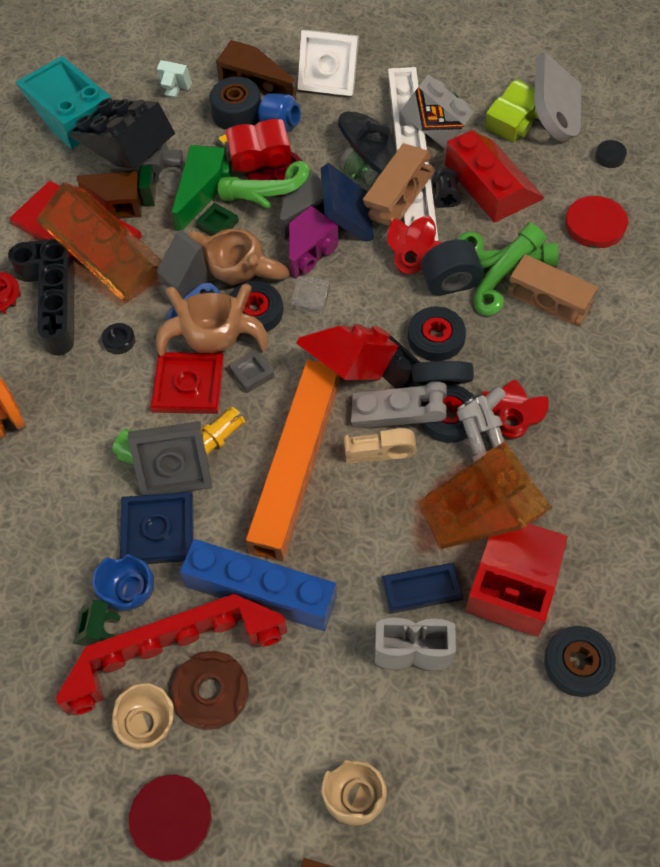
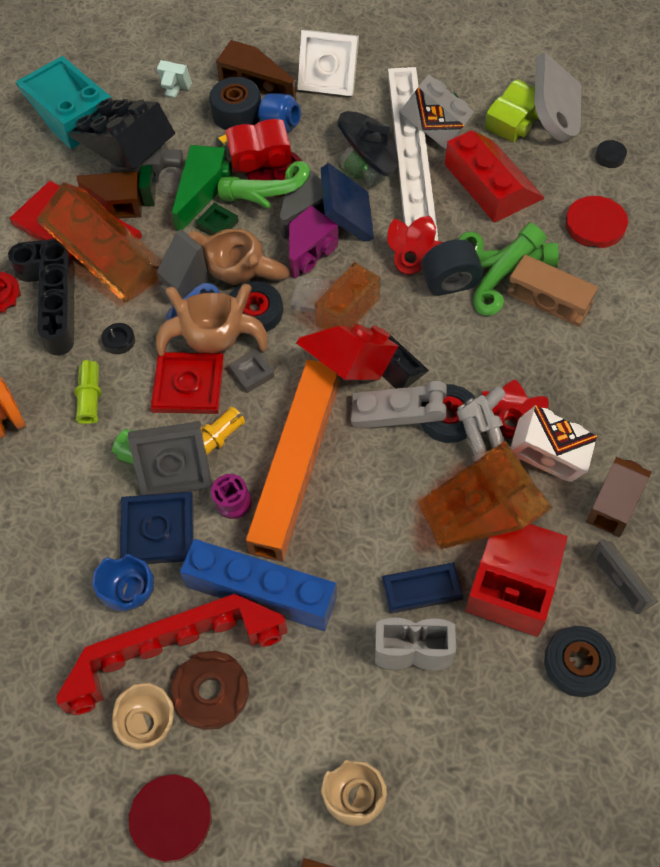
dark green tile [73,599,121,646] -> none
tan piece [344,428,417,463] -> none
medium nougat piece [363,143,434,226] -> none
black bush [407,306,466,361] -> none
black bush [412,361,474,384] -> none
black bush [431,168,462,208] -> none
none -> lime axle [74,360,102,424]
none -> magenta wheel [211,474,252,519]
none -> clear orange brick [315,262,380,330]
none -> white brick [509,405,597,482]
none -> reddish brown slope [586,457,652,537]
none -> dark grey slope [592,539,658,614]

